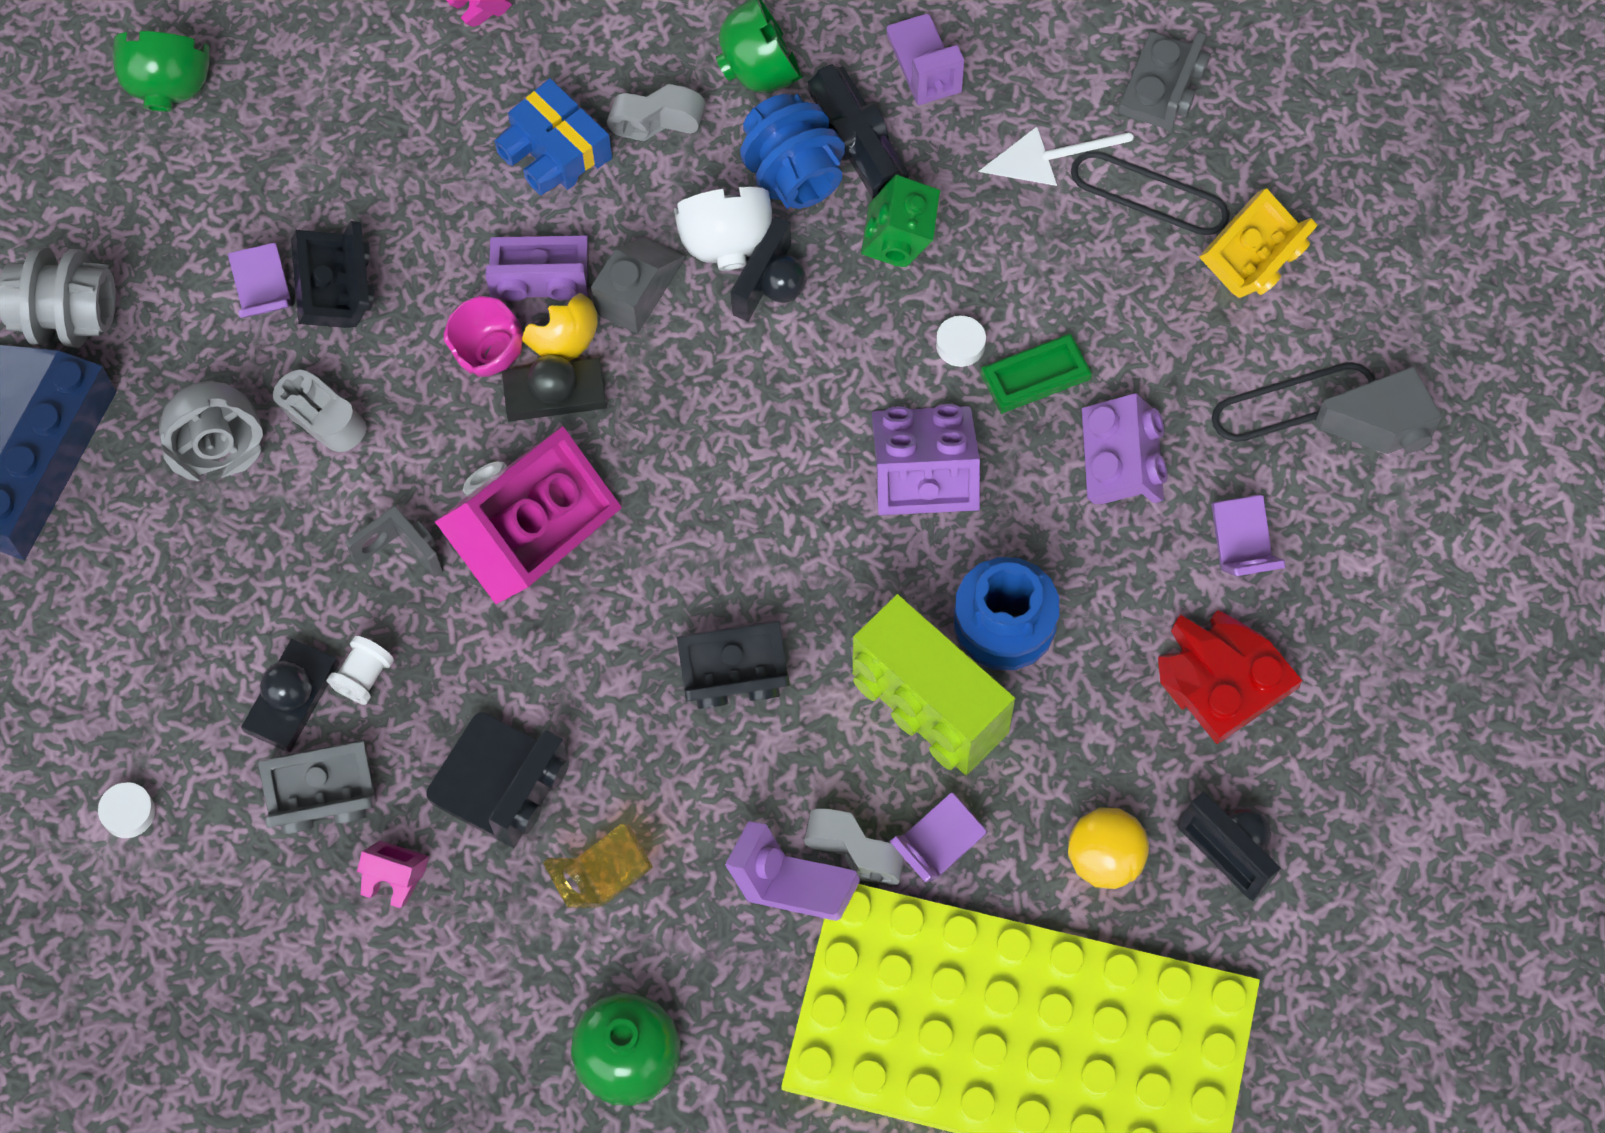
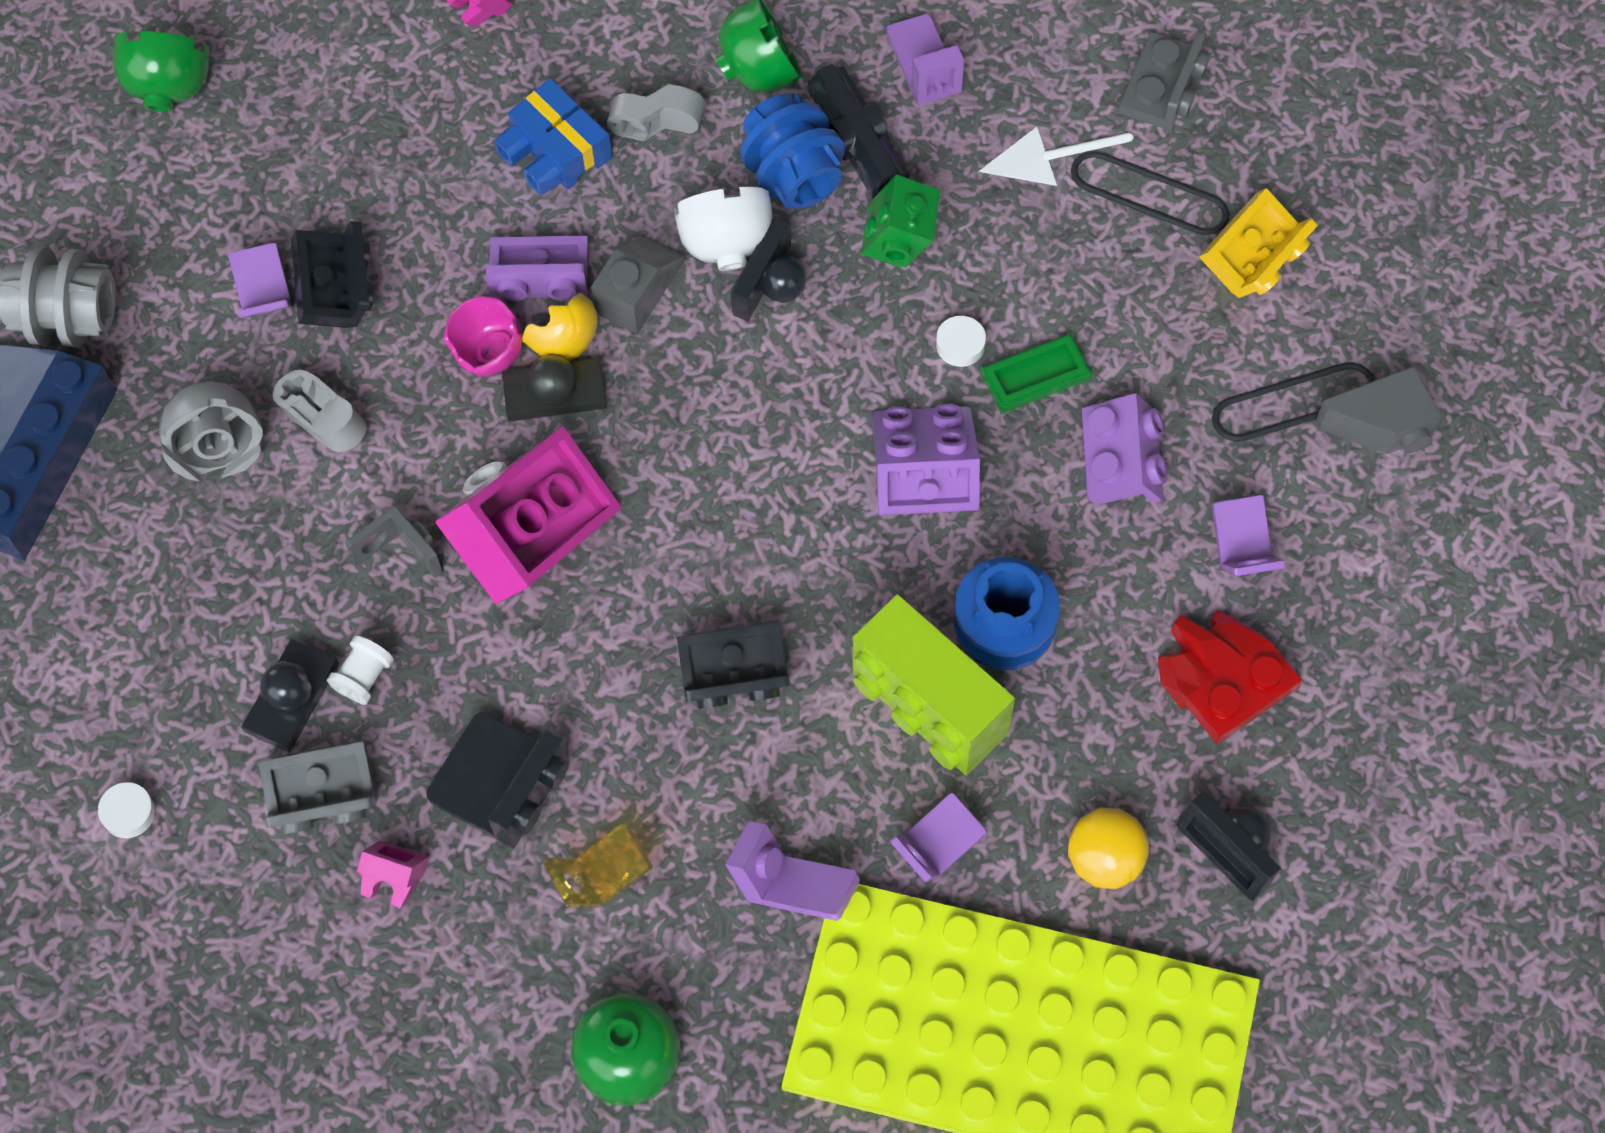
light grey piece [804,809,904,886] -> none

